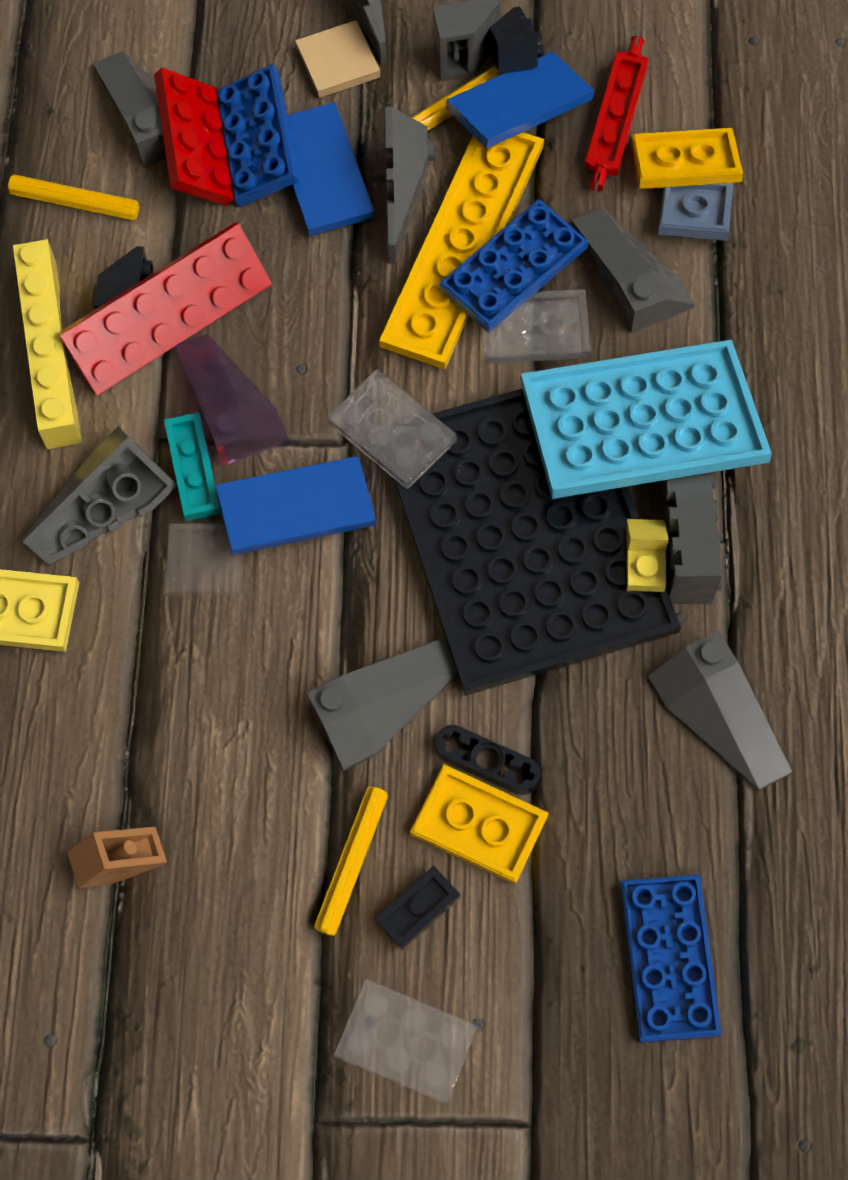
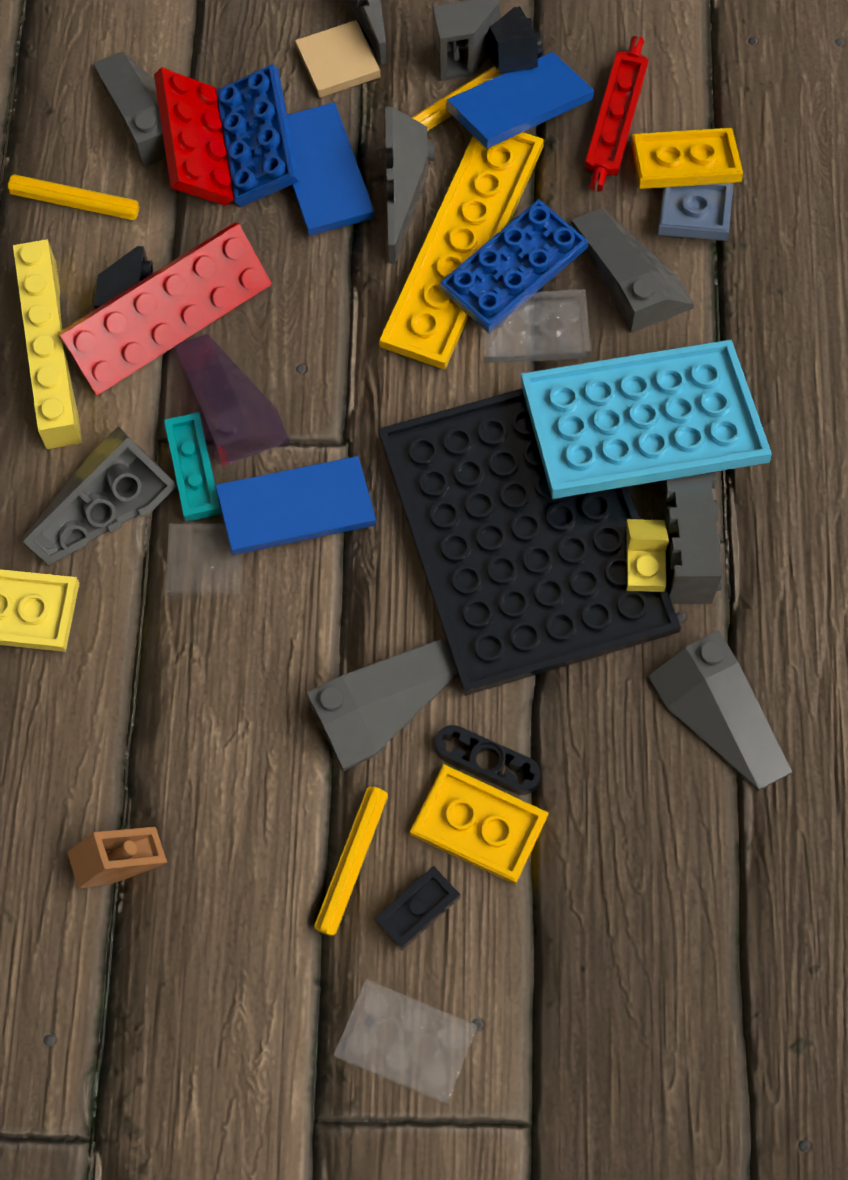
clear plate [327,369,457,490] -> none
blue tile [620,874,722,1044] -> none

